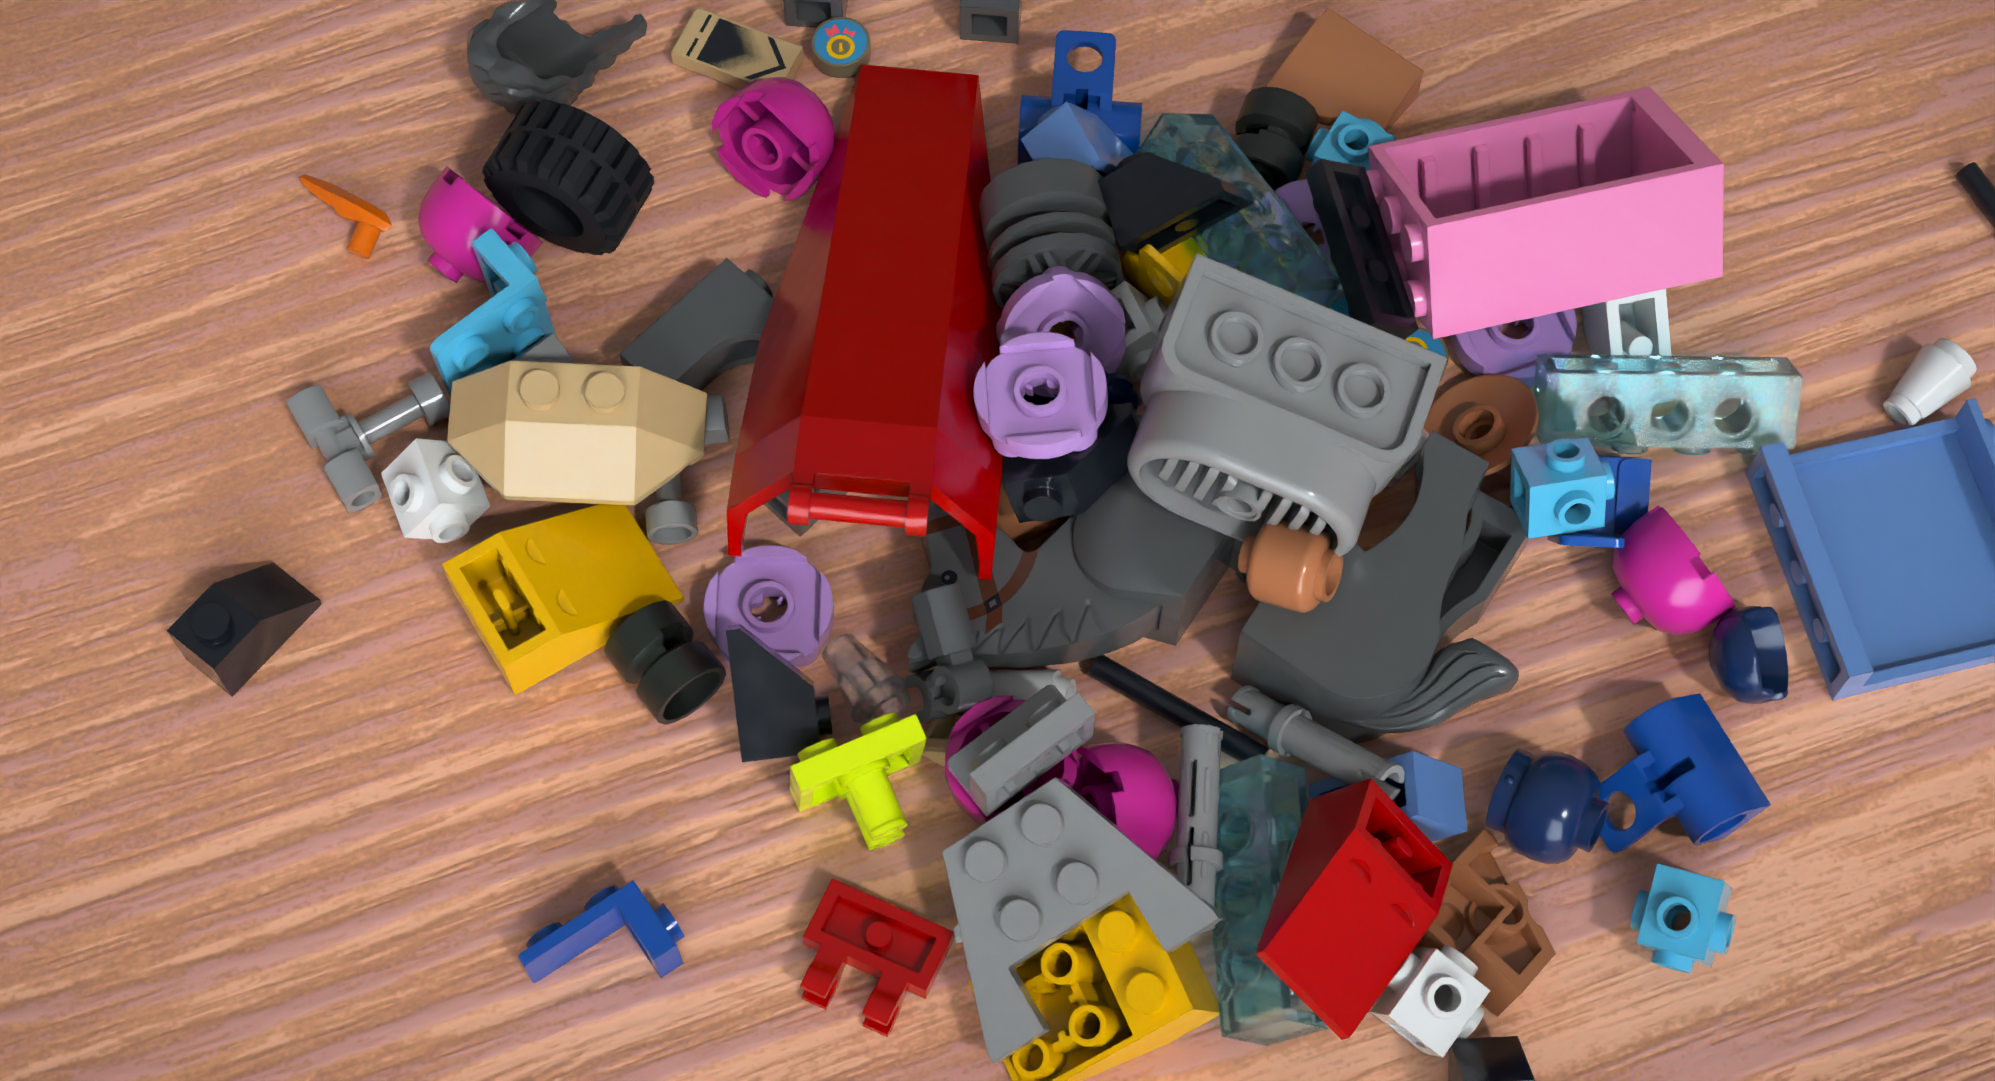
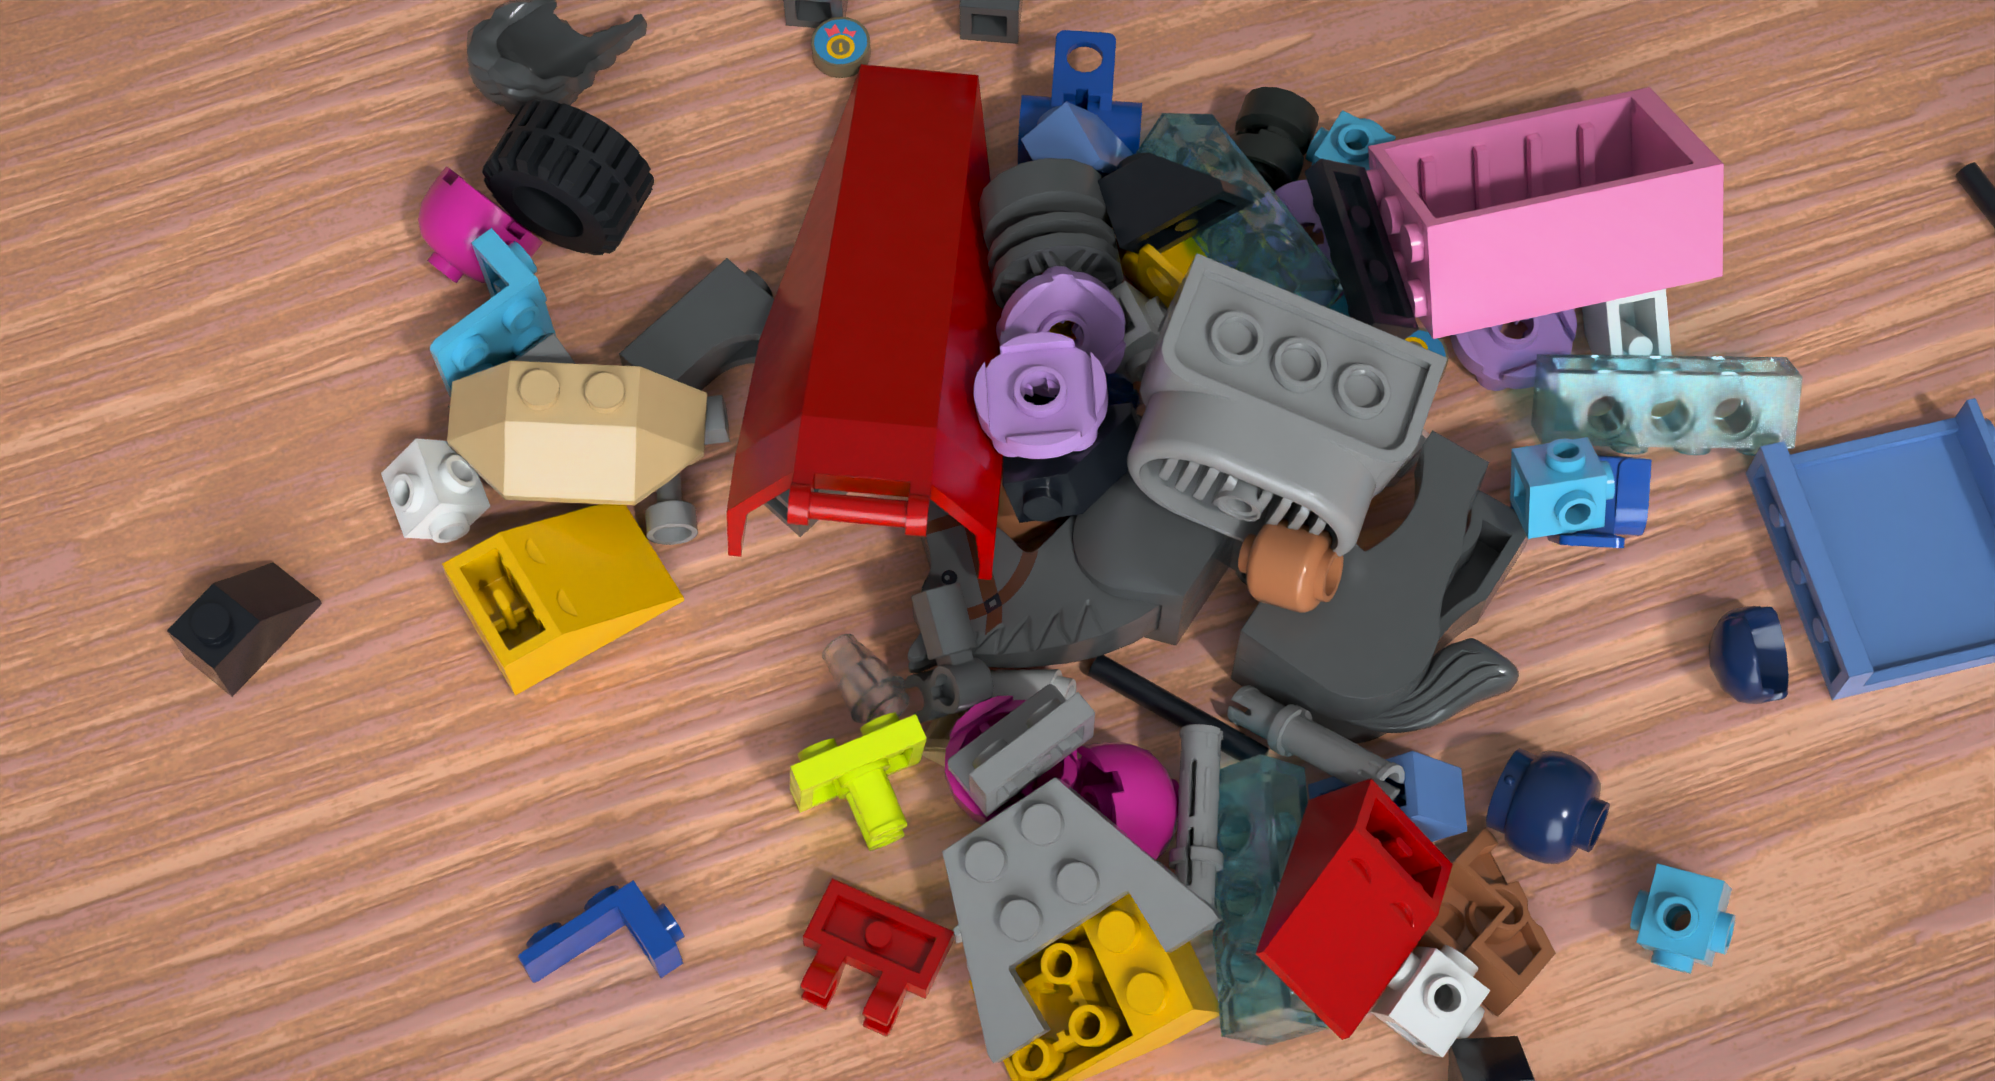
light grey bar [286,371,450,514] -> none
orange bar [300,174,392,259] -> none
pearl dark grey wheel [604,600,726,725] -> none
tan tile [671,7,804,89] -> none
lavender plate [704,545,834,667] -> none
dark pink cylinder [712,77,835,201] -> none
black slope [726,624,833,762] -> none
nougat slope [1266,8,1424,132] -> none
nougat dish [1423,374,1539,477] -> none
blue piece [1599,693,1771,853] -> none
dark pink cylinder [1611,505,1736,635] -> none
white cone [1883,338,1977,428] -> none

